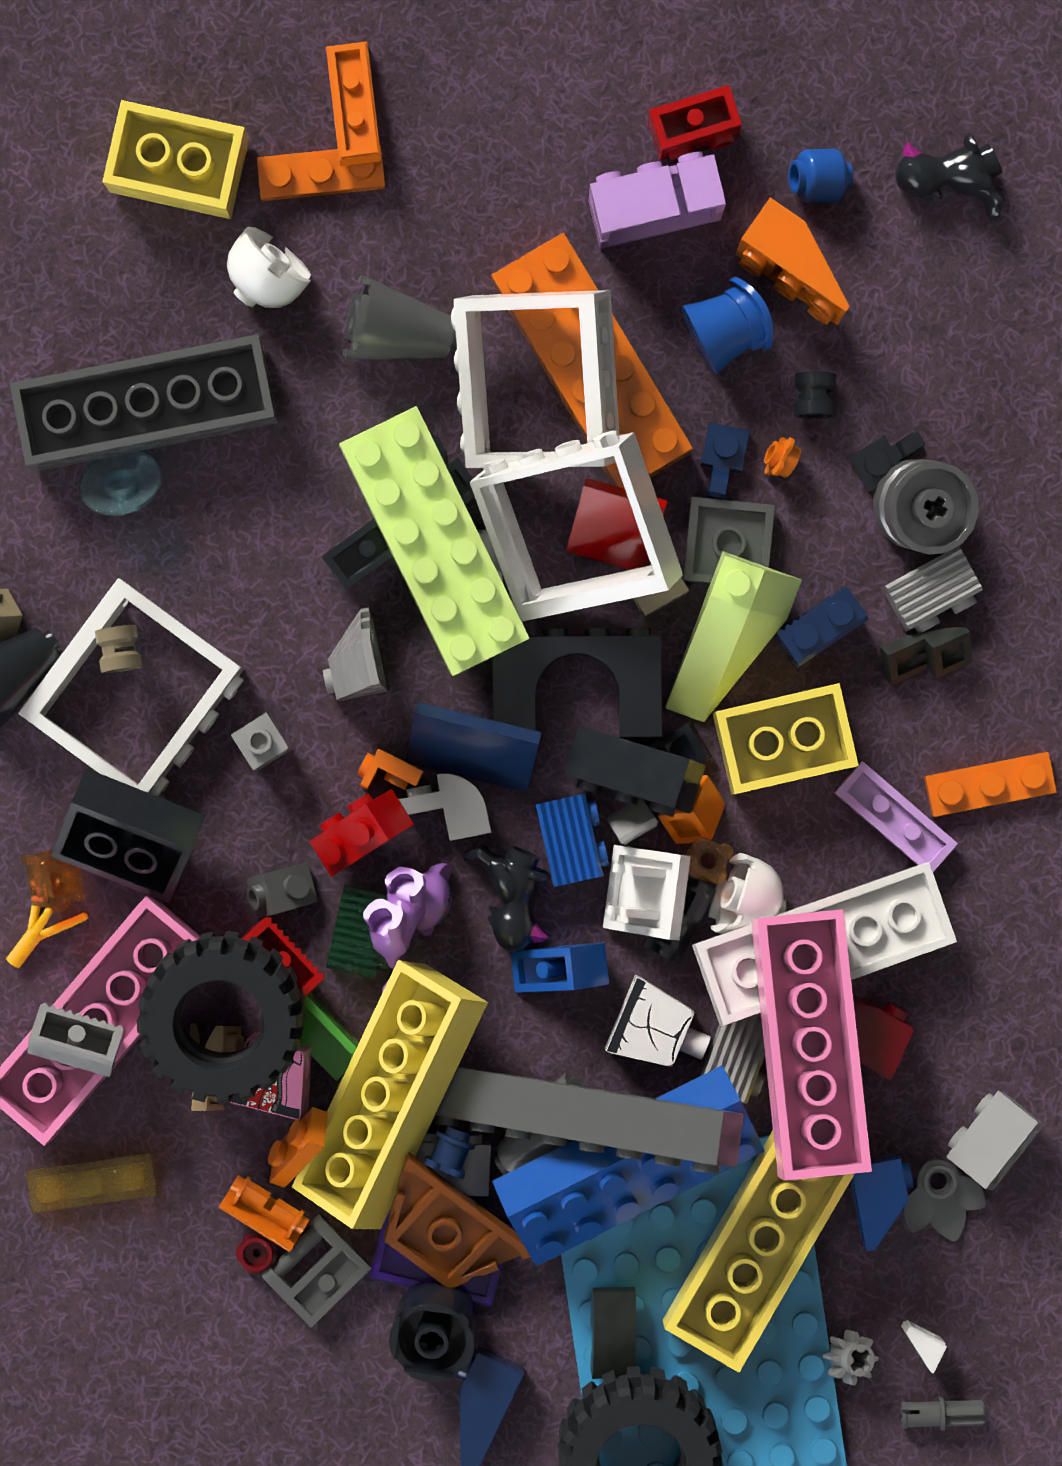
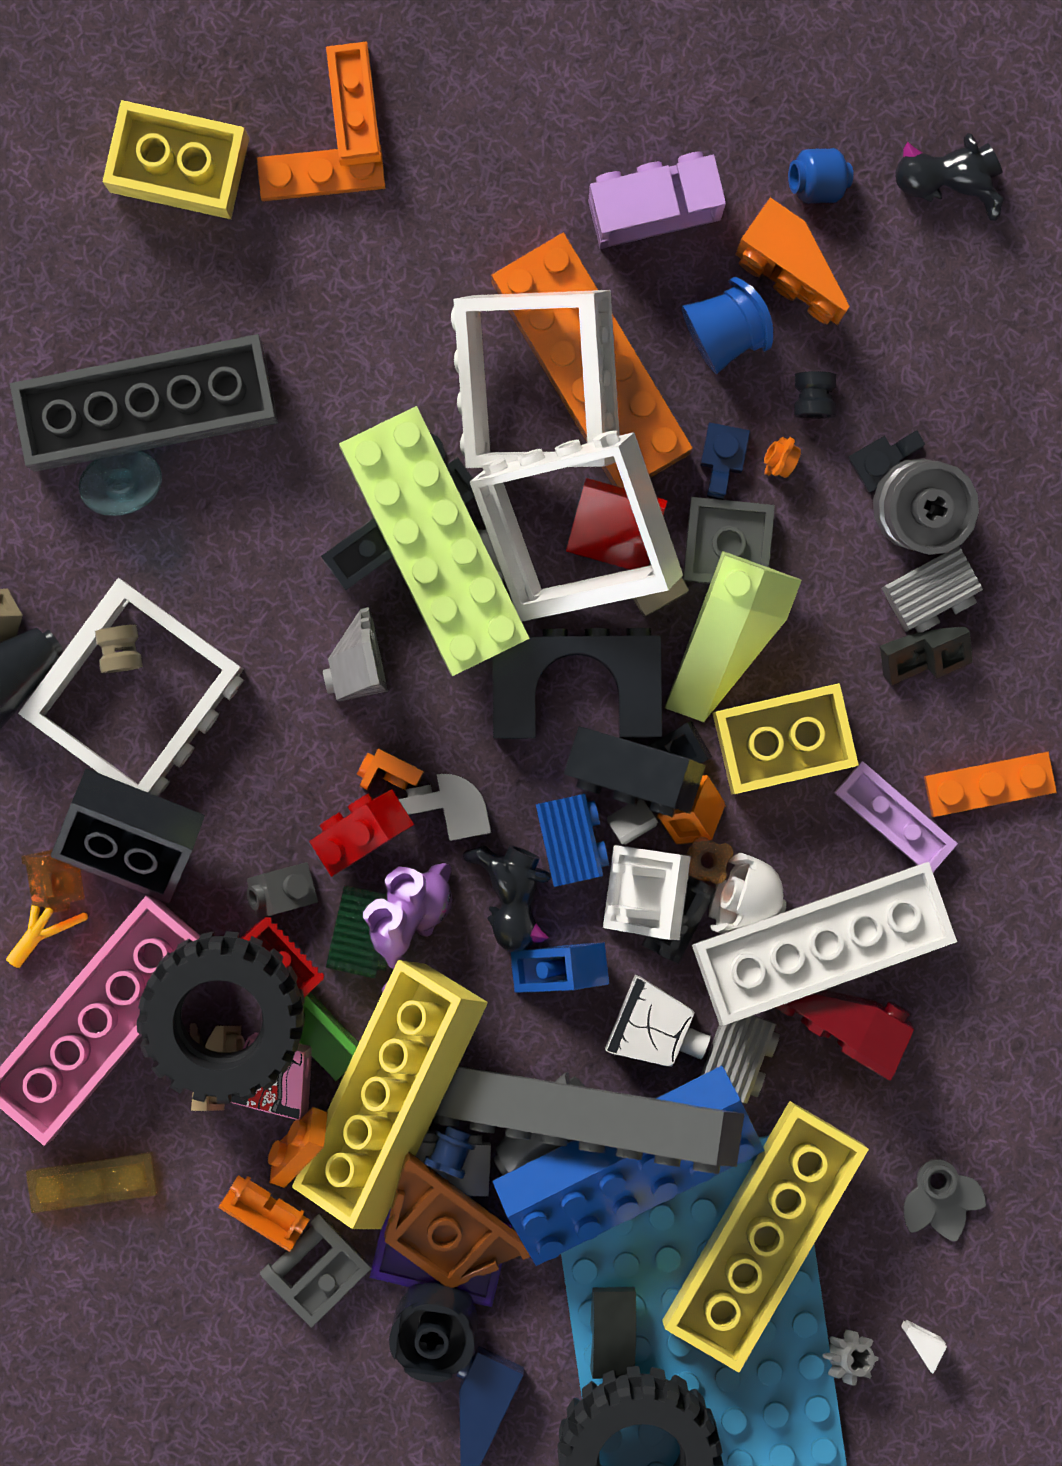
light grey brick [27,1002,124,1077] -> none
white cylinder [227,227,311,308] -> none
light grey brick [231,712,293,771] -> none
dark red plate [236,1232,277,1274] -> none
dark grey cone [343,275,457,360] -> none
dark blue tile [406,702,541,792] -> none
red brick [647,85,742,163] -> none
bright pink brick [751,909,872,1181] -> none
dark blue brick [774,587,869,669] -> none
blue slope [850,1154,913,1251] -> none
dark grey axle [900,1397,986,1431] -> none
light grey brick [946,1091,1044,1191] -> none

